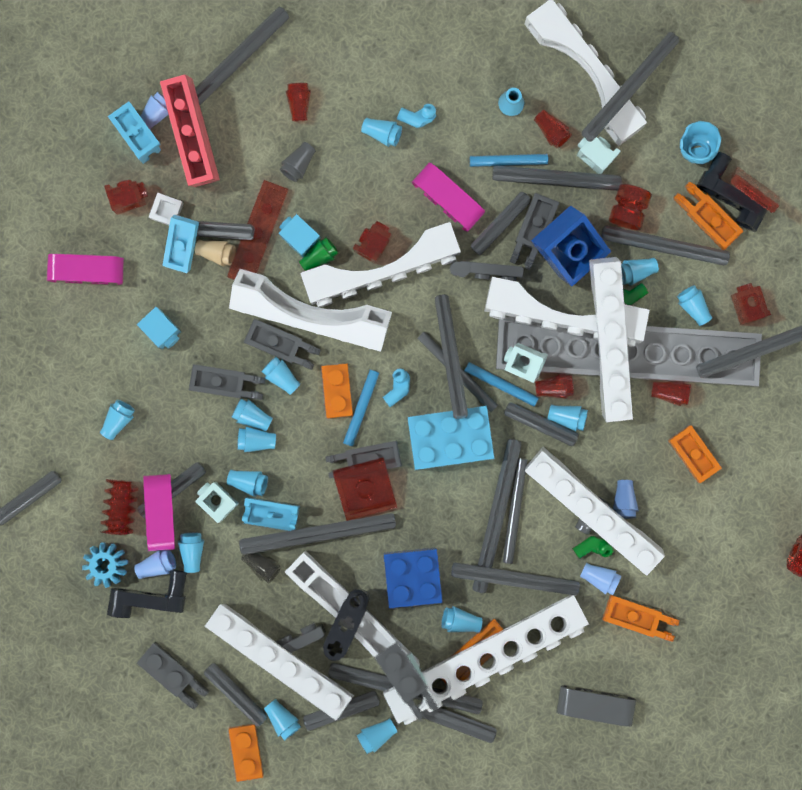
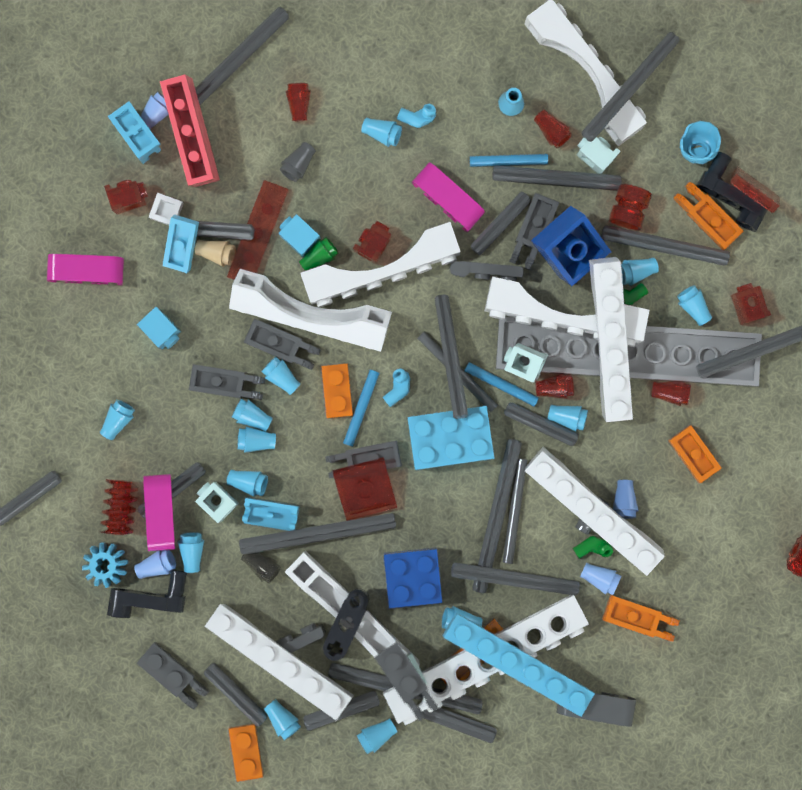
none -> medium azure plate [442,612,595,717]

